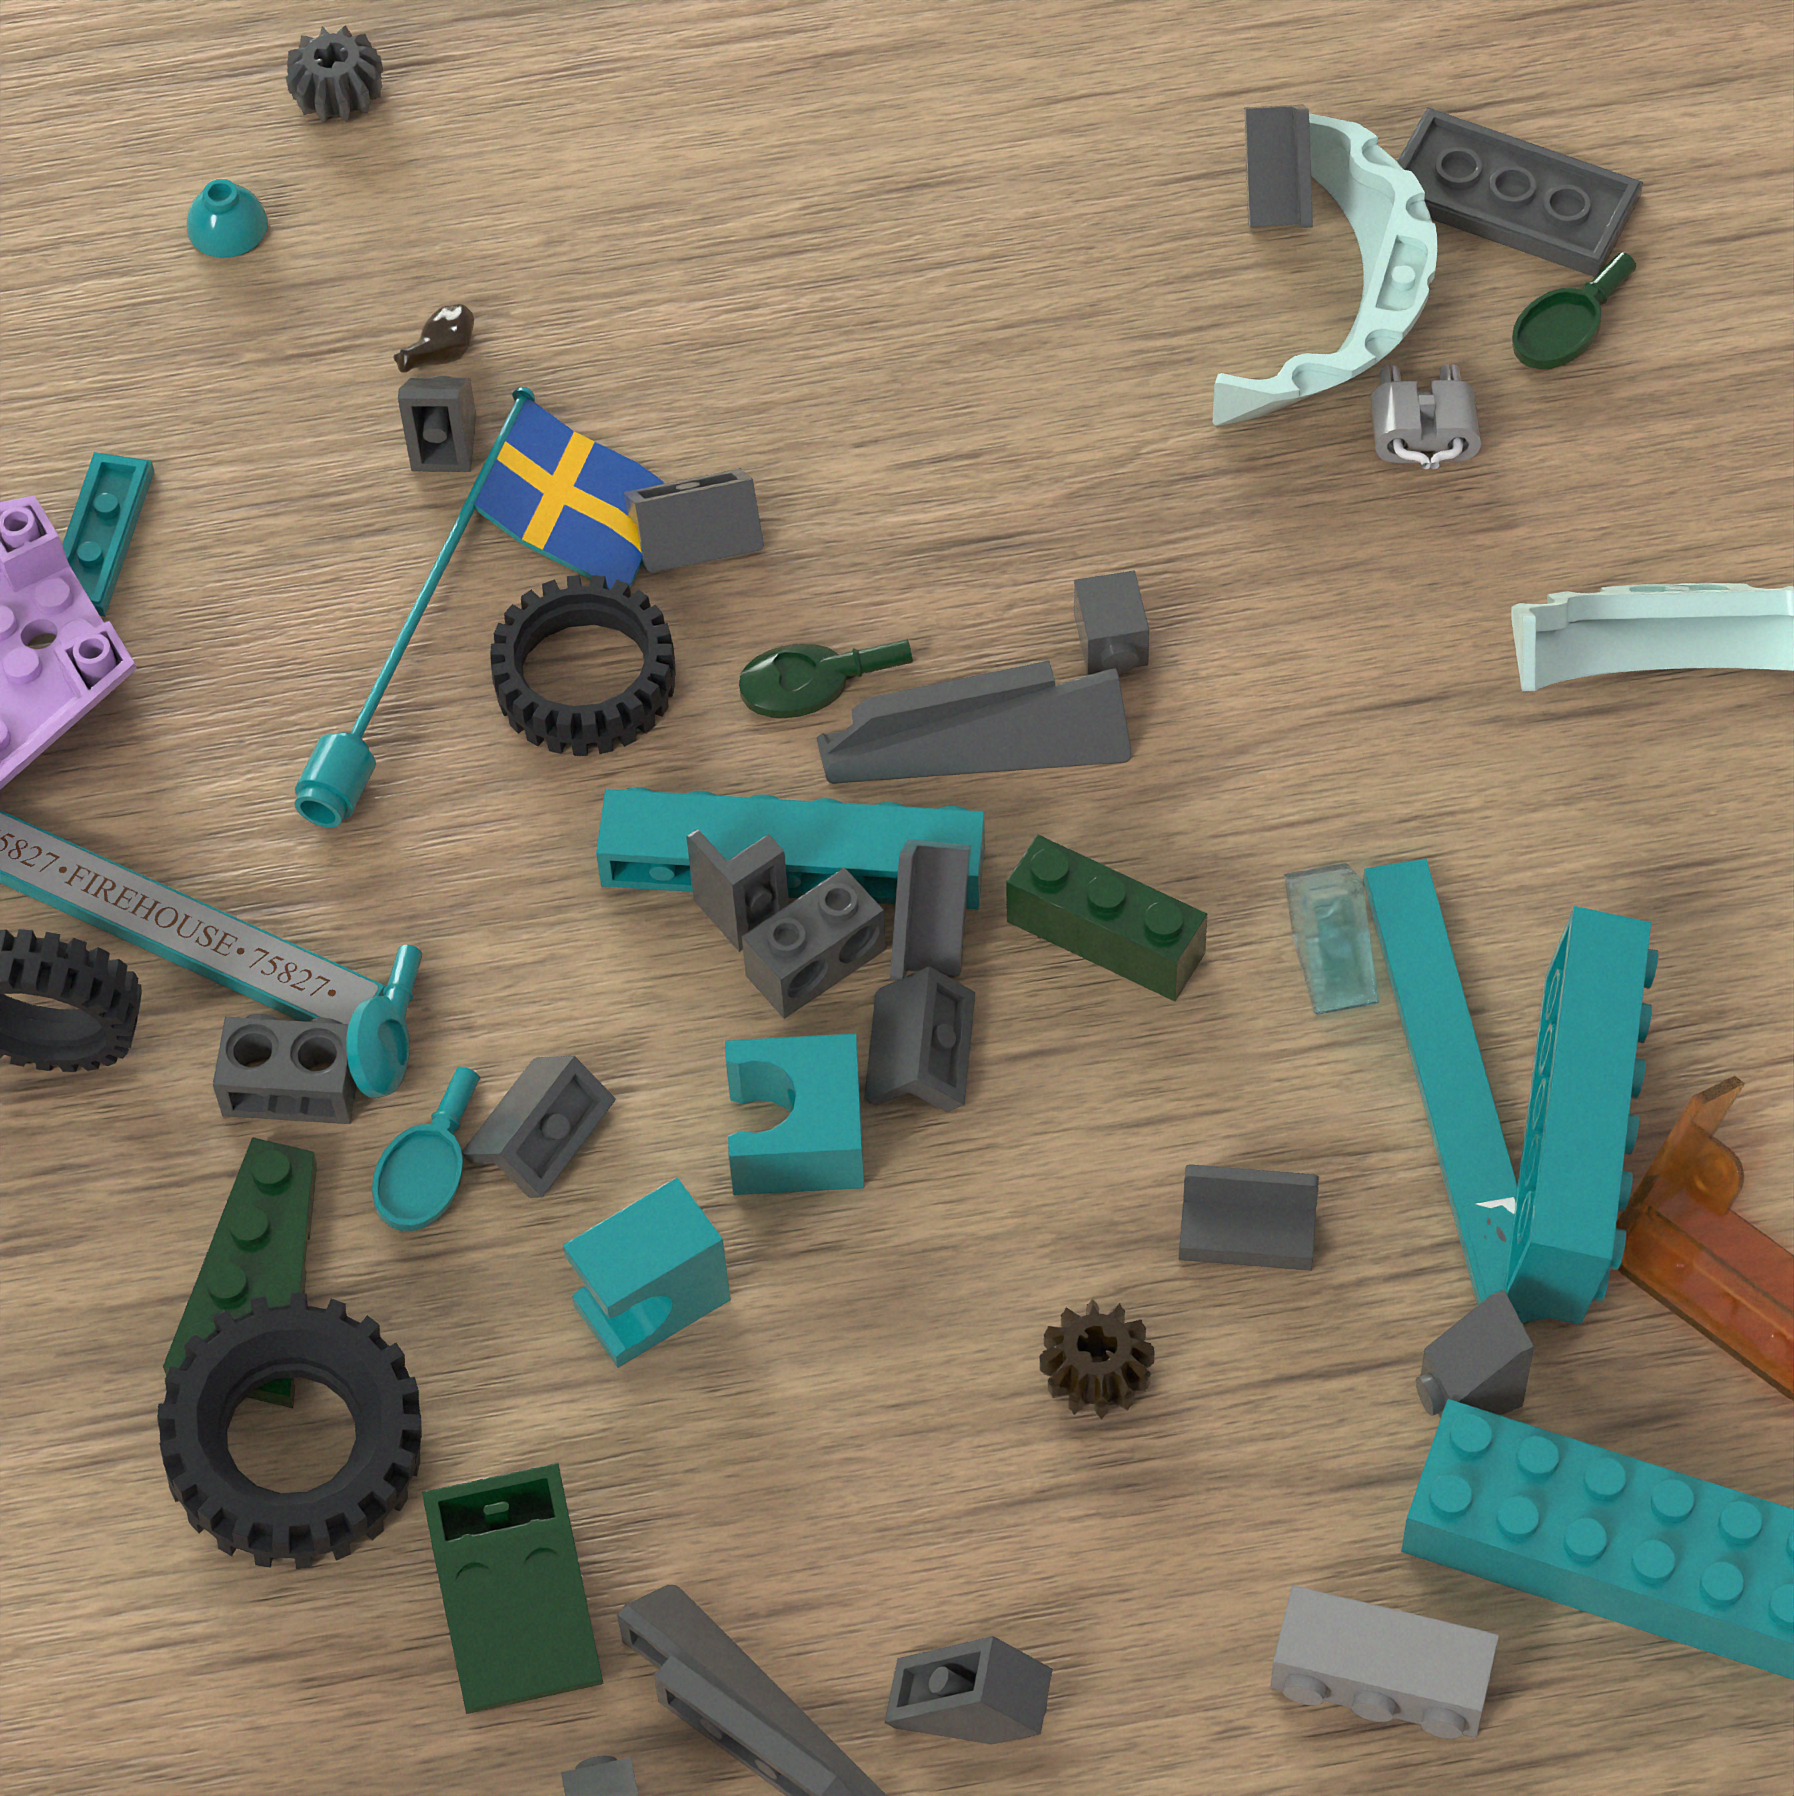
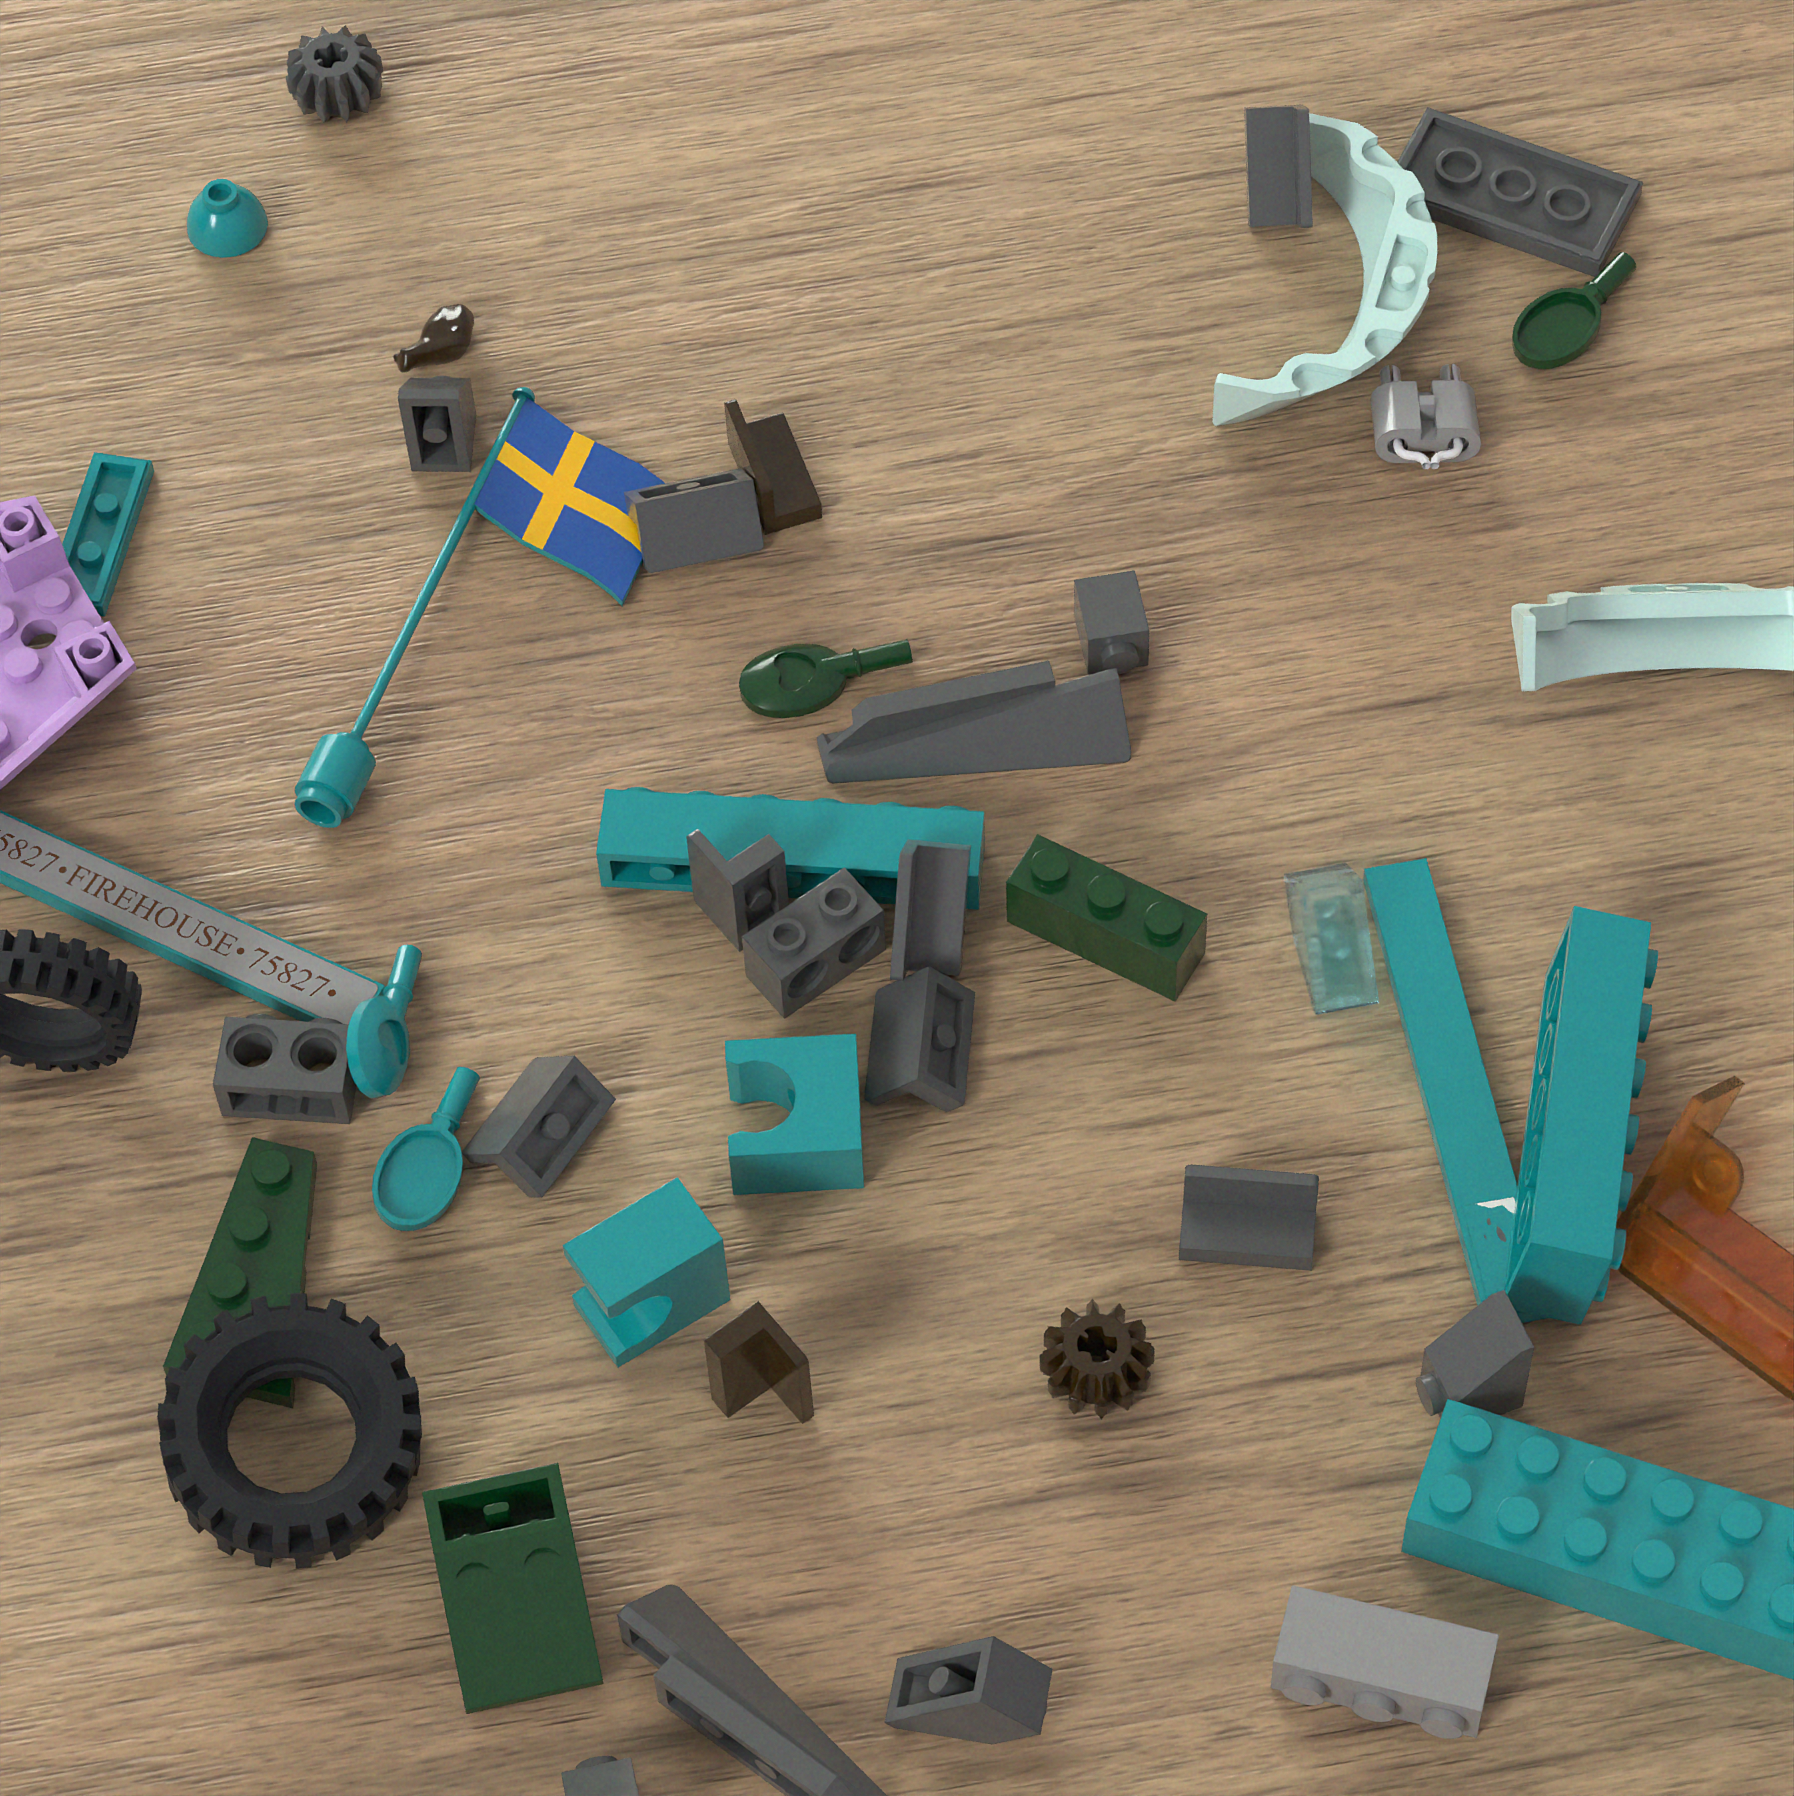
black tyre [490,575,676,756] -> none
none -> dark brown panel [704,1301,814,1424]
none -> dark brown panel [724,399,822,535]

